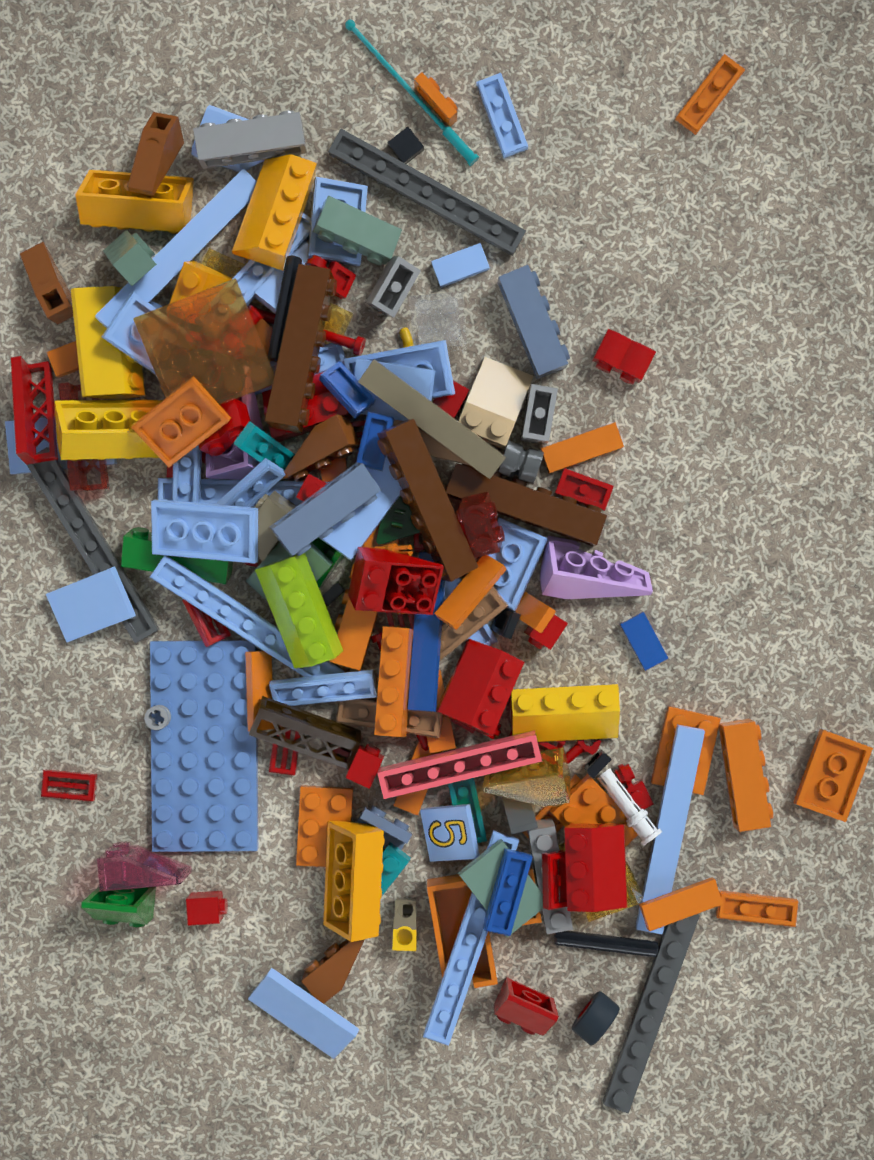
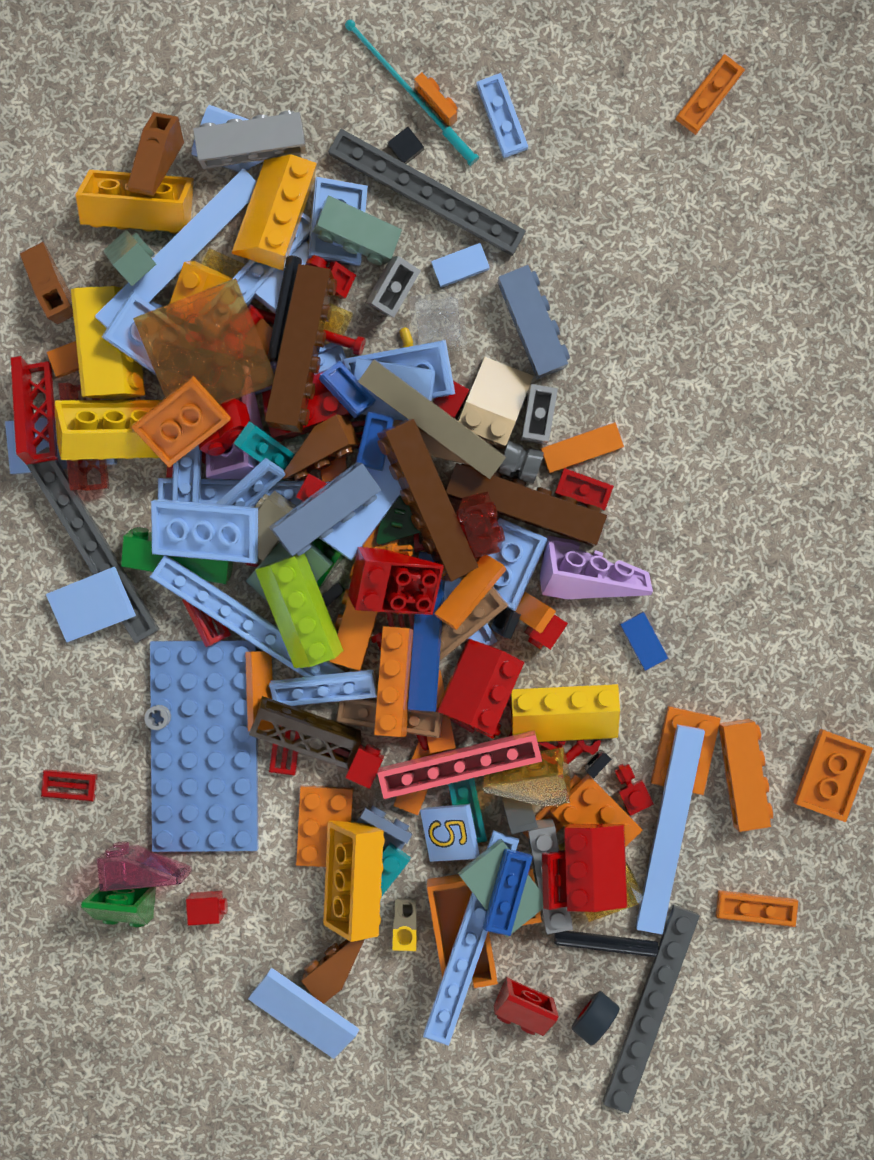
red brick [592,329,656,385] -> none
white pin [597,768,662,846] -> none
orange tile [639,877,723,931] -> none

